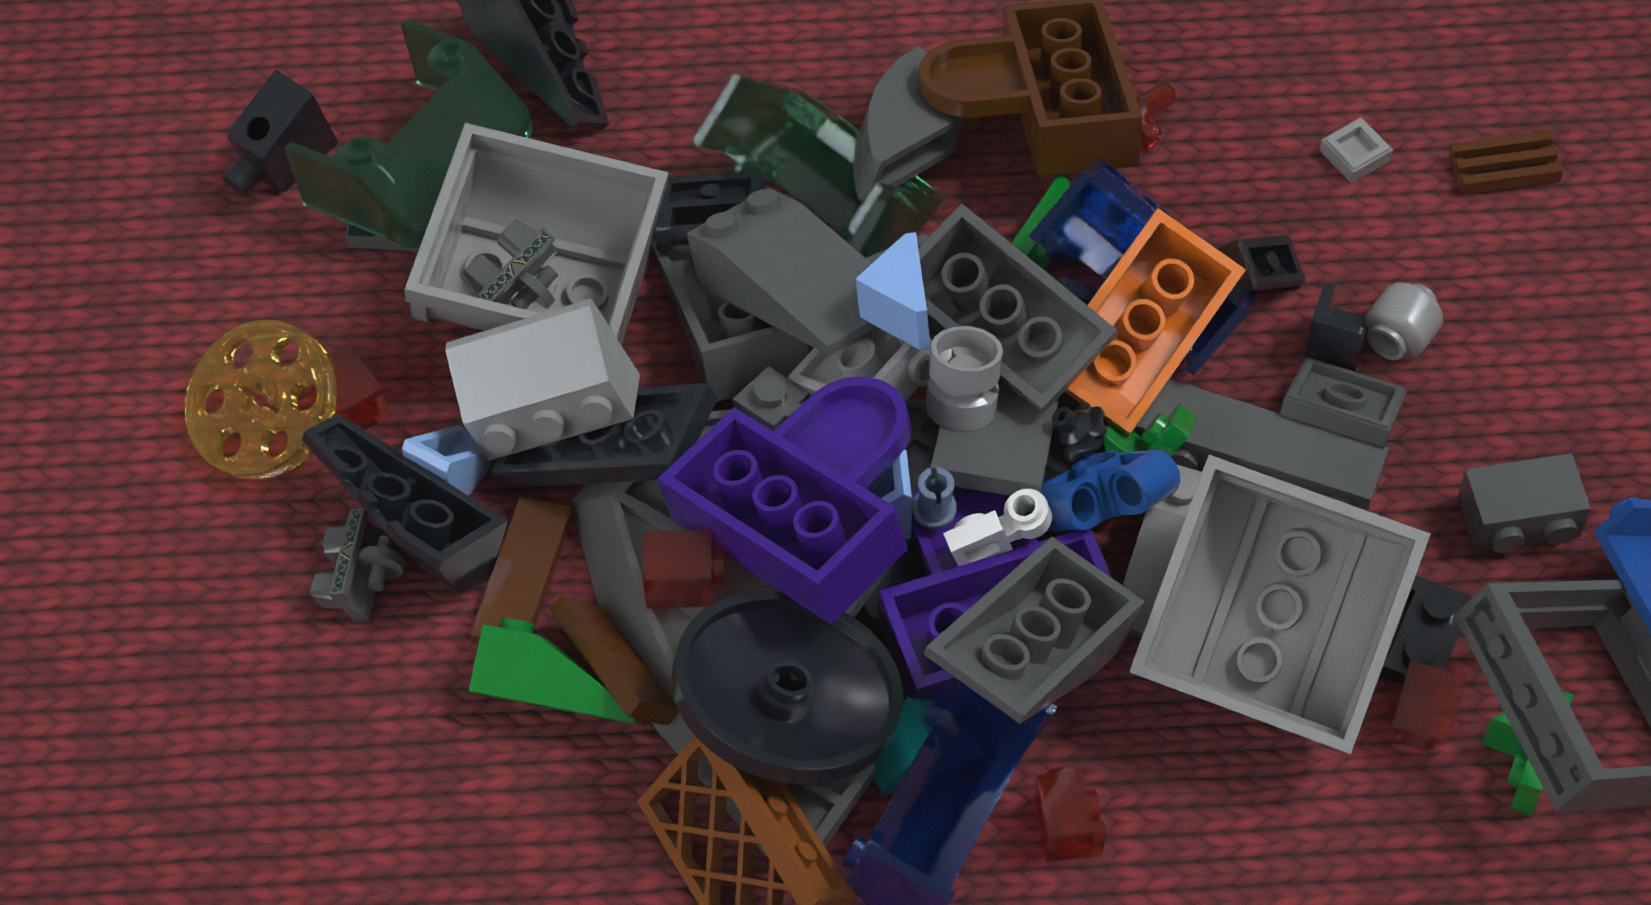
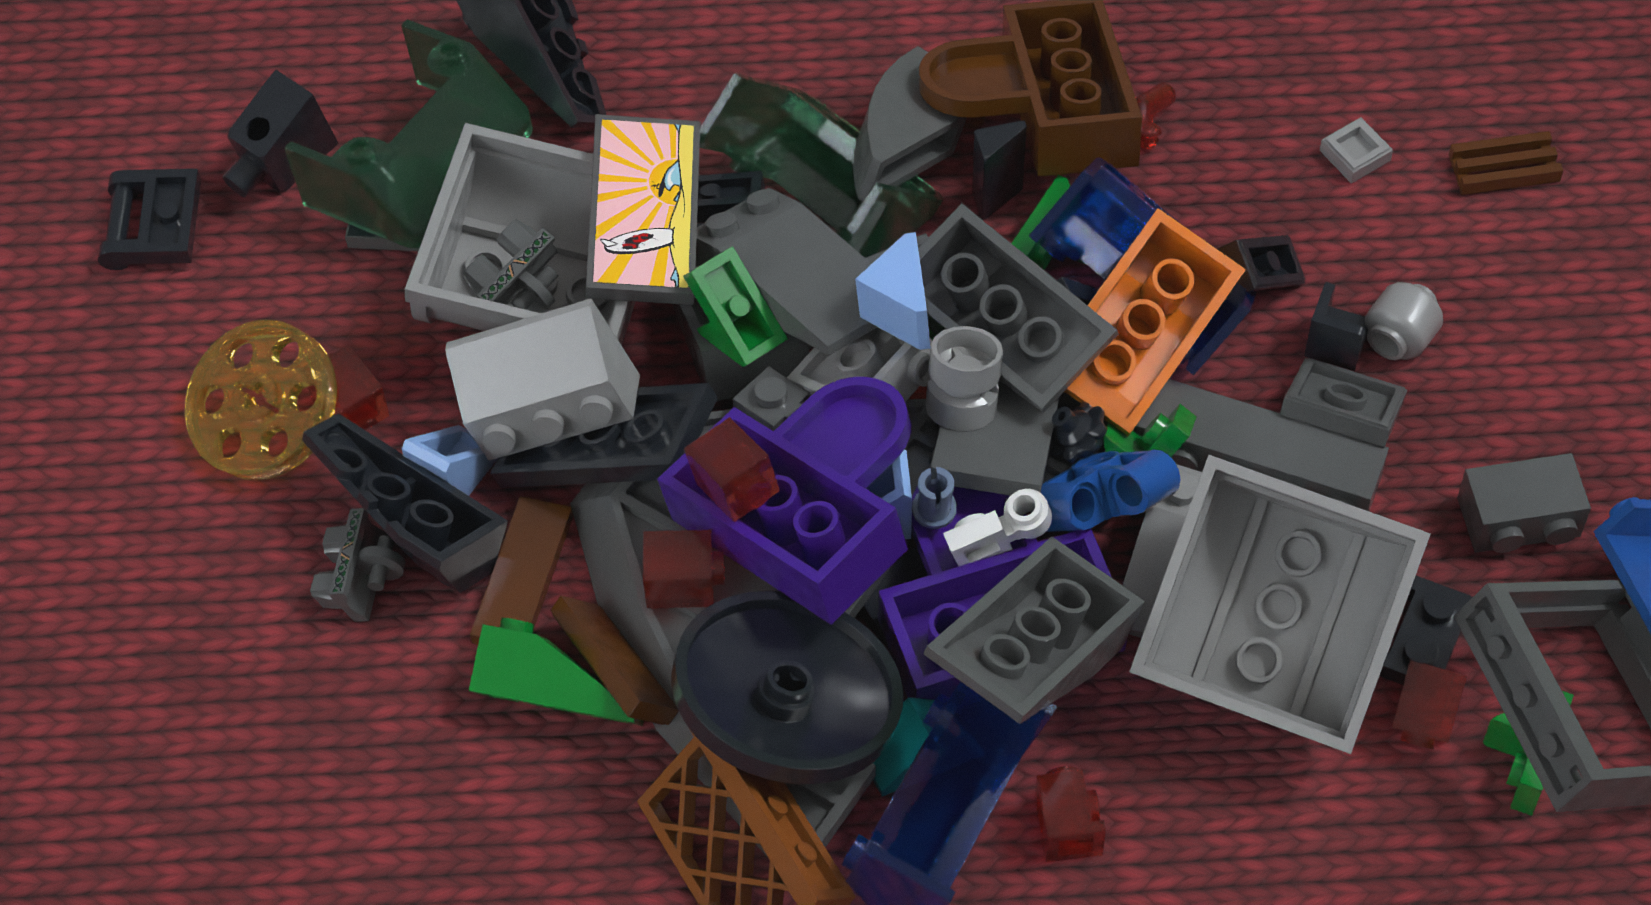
none -> black plate [98,169,201,270]
none -> tile [585,114,700,305]
none -> green slope [683,246,788,367]
none -> clear red brick [684,417,780,522]
none -> black slope [972,120,1027,220]

